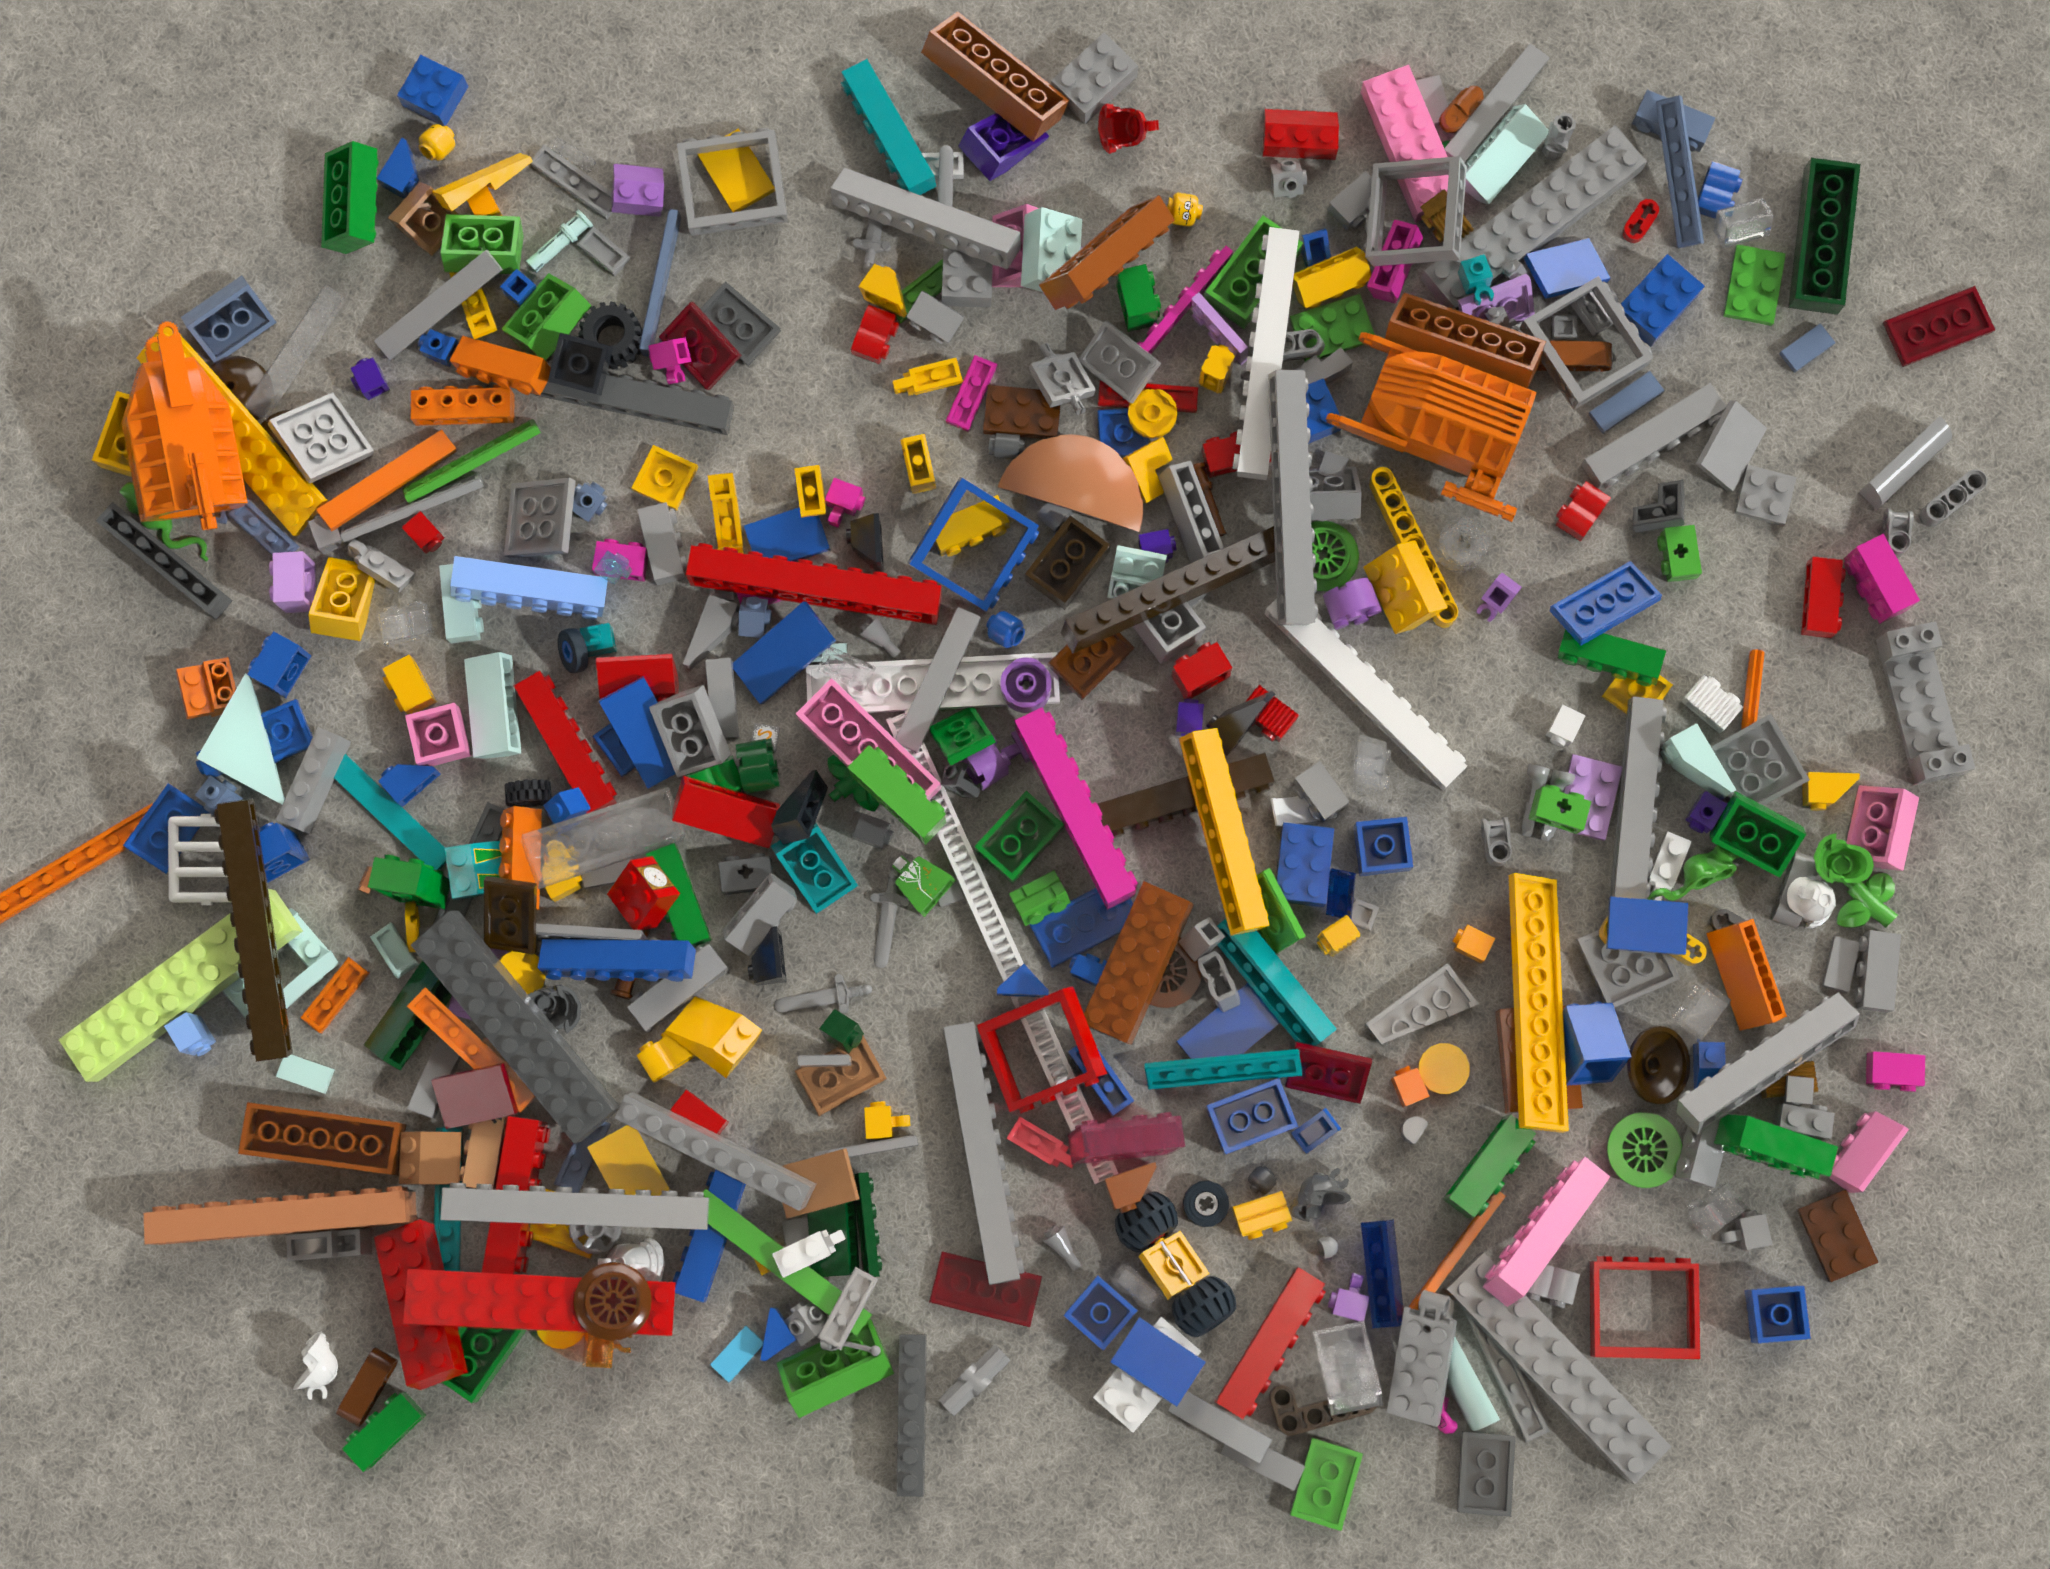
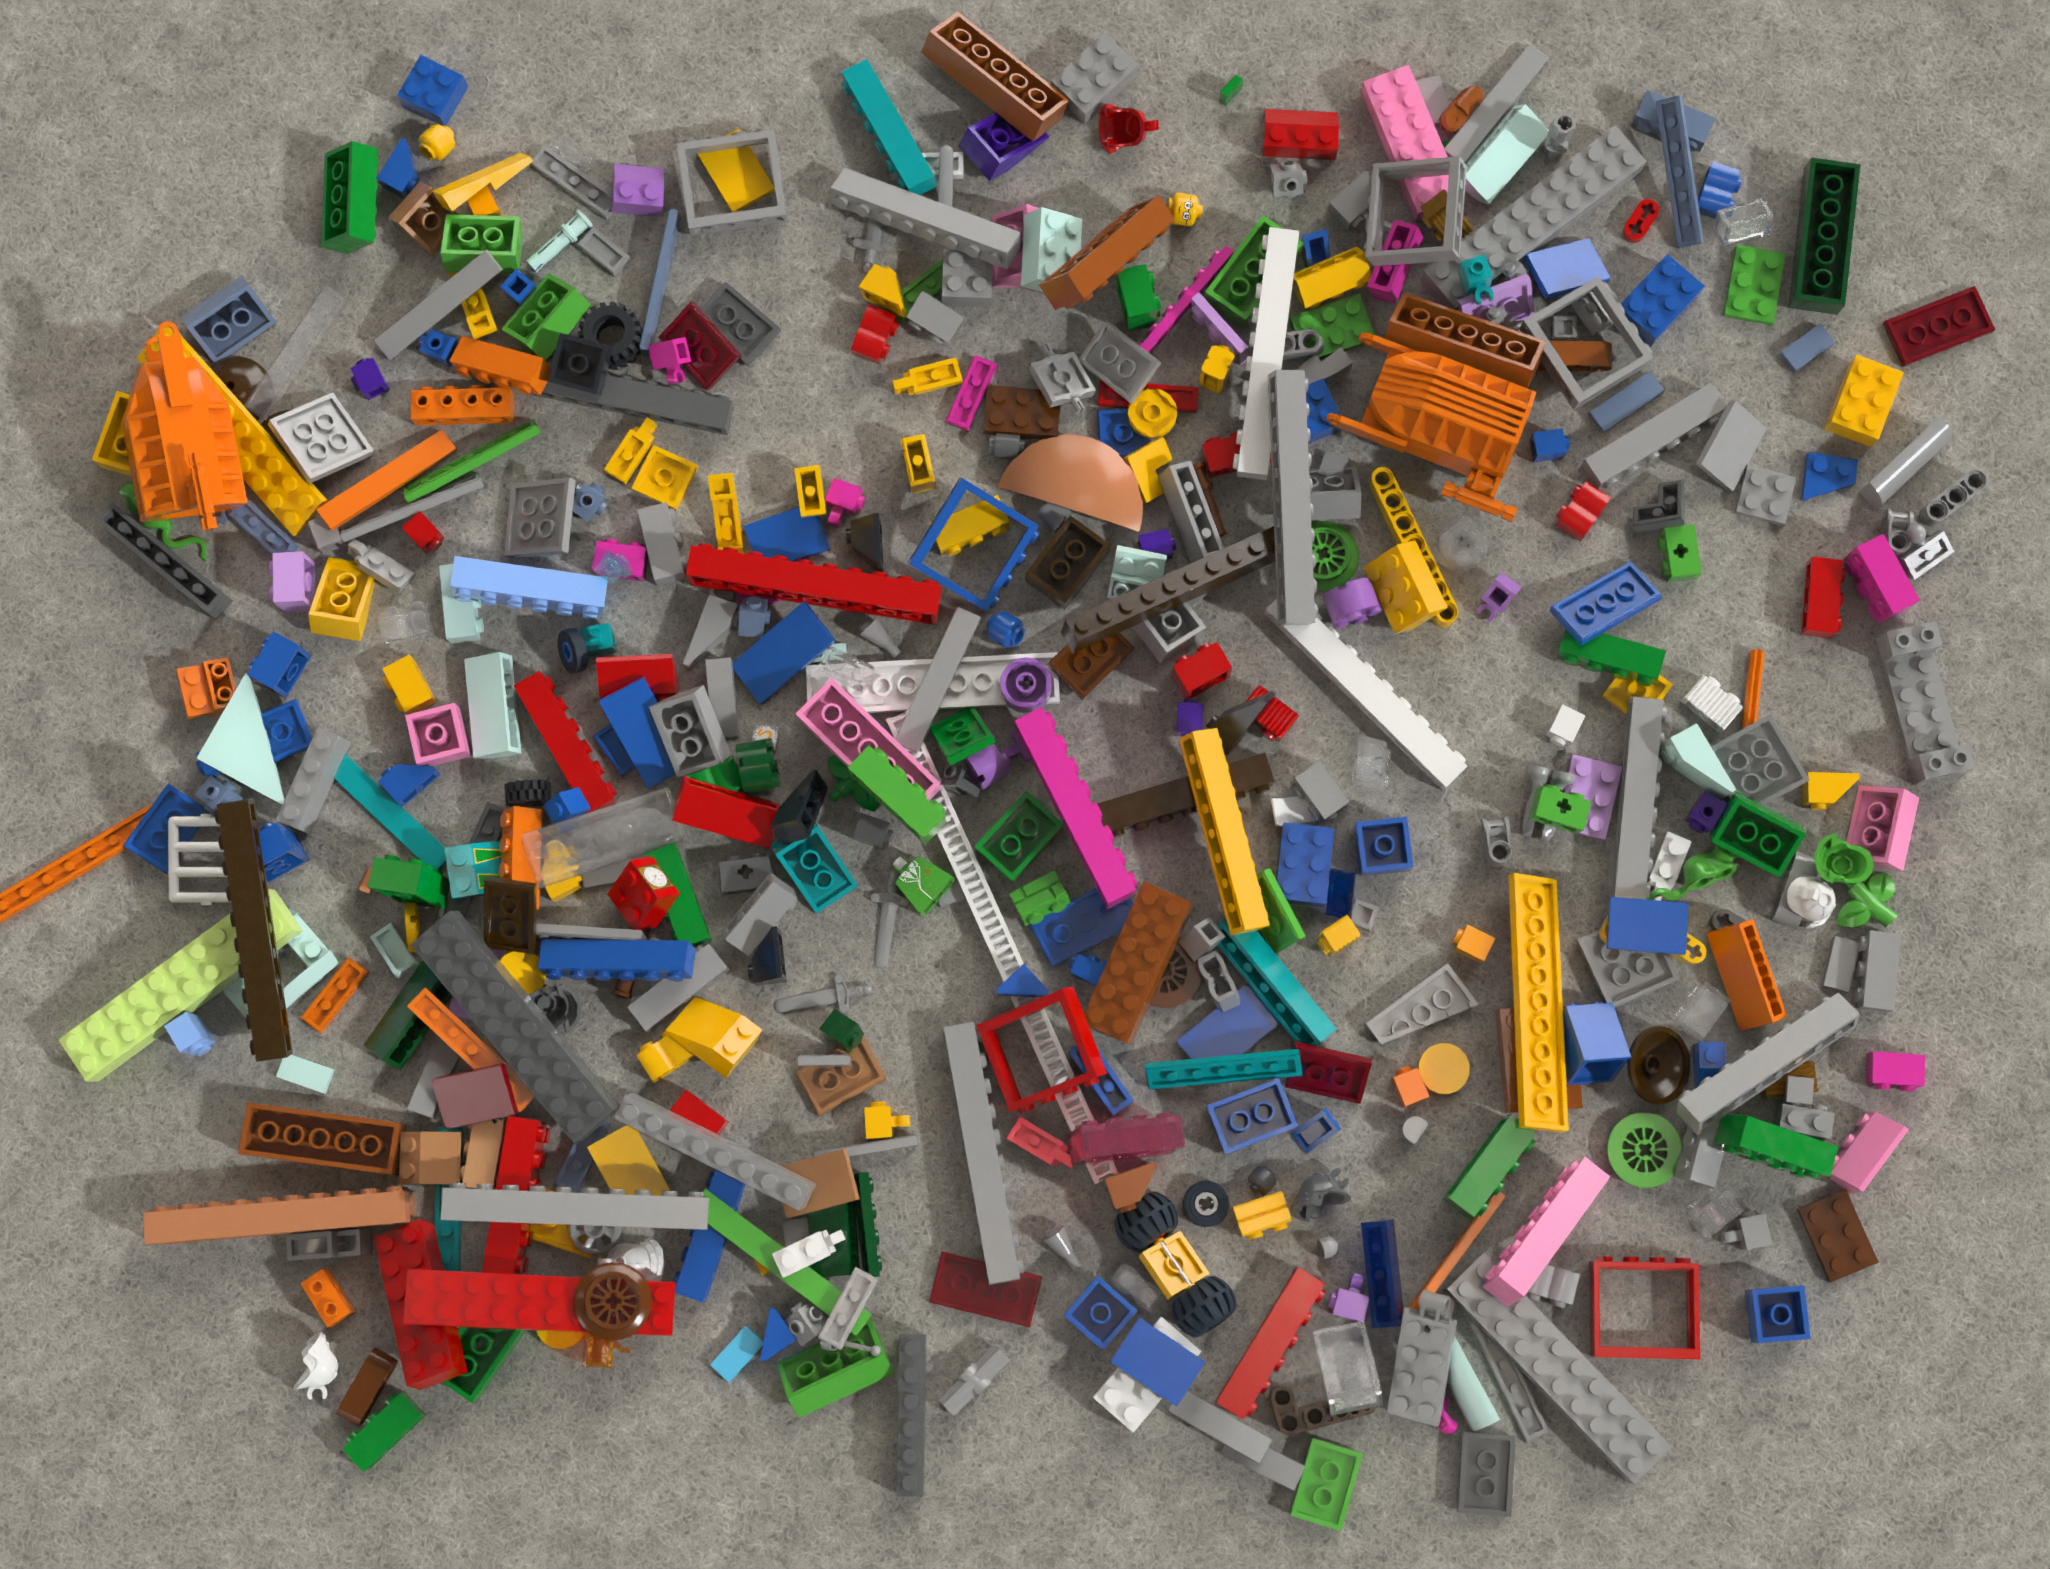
none -> orange brick [300,1269,357,1328]
none -> yellow hinge [604,417,657,485]
none -> green tile [1219,75,1243,106]
none -> blue brick [1529,428,1569,463]
none -> blue wing [1801,452,1858,501]
none -> yellow brick [1824,354,1904,447]
none -> light grey plate [1899,524,1954,580]

